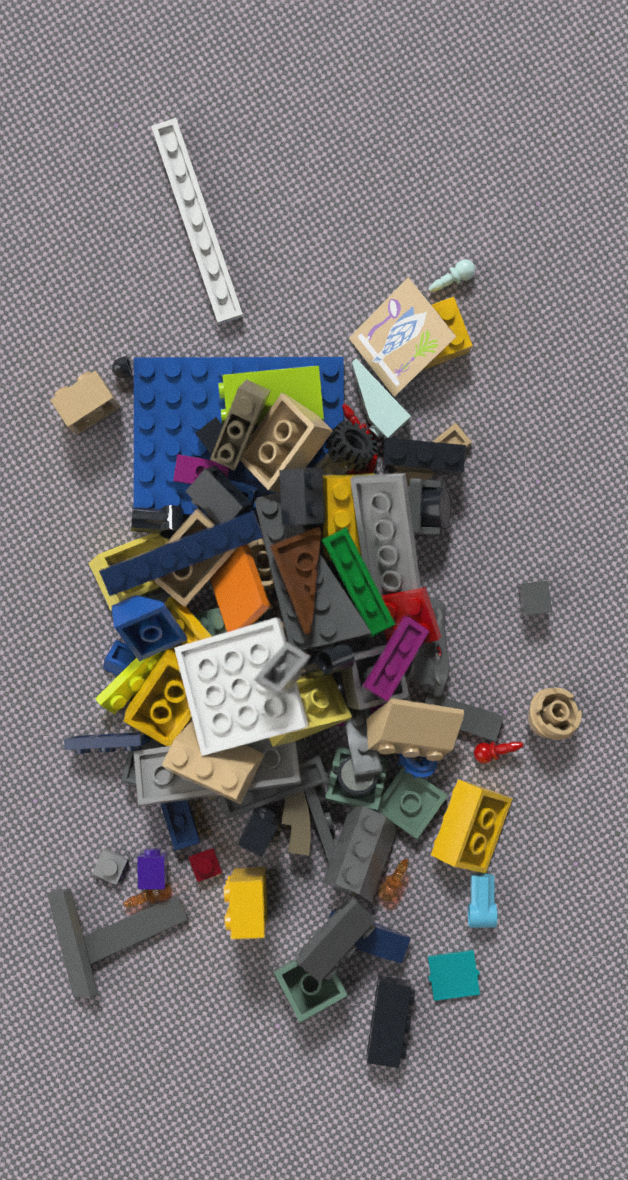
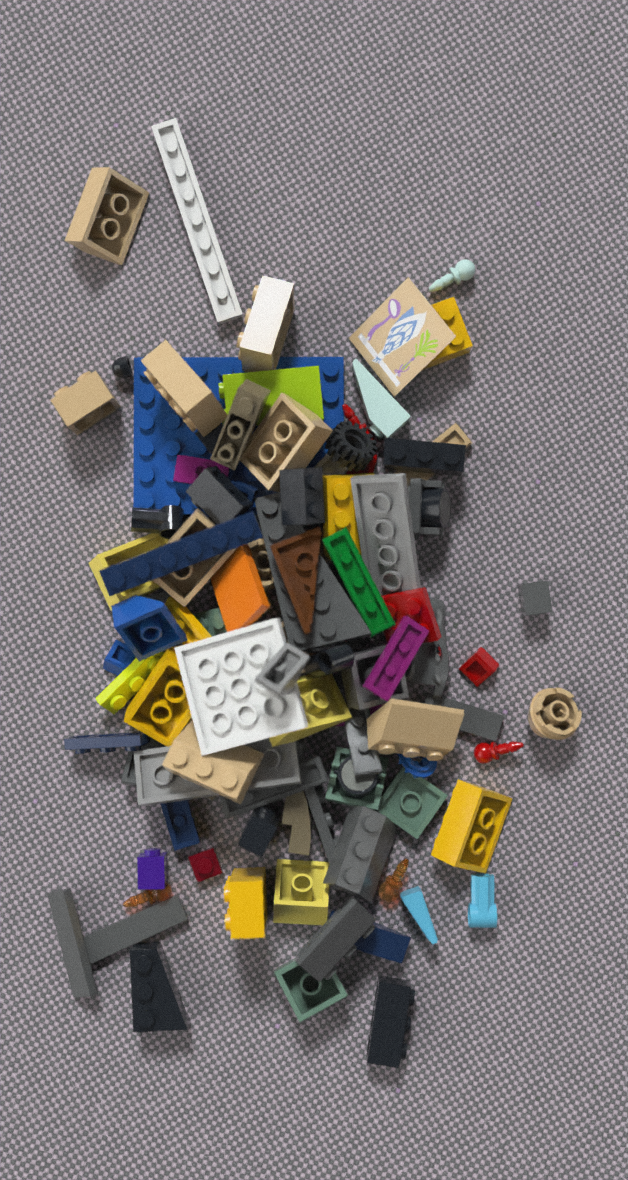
light grey plate [92,848,129,885] -> none
teal piece [428,950,480,1001] -> none
none -> tan slope [65,167,149,265]
none -> black wedge [130,942,191,1033]
none -> tan brick [141,340,227,437]
none -> brick [237,276,295,372]
none -> light yellow slope [273,859,329,925]
none -> medium azure slope [400,886,438,944]
none -> red slope [459,647,499,687]

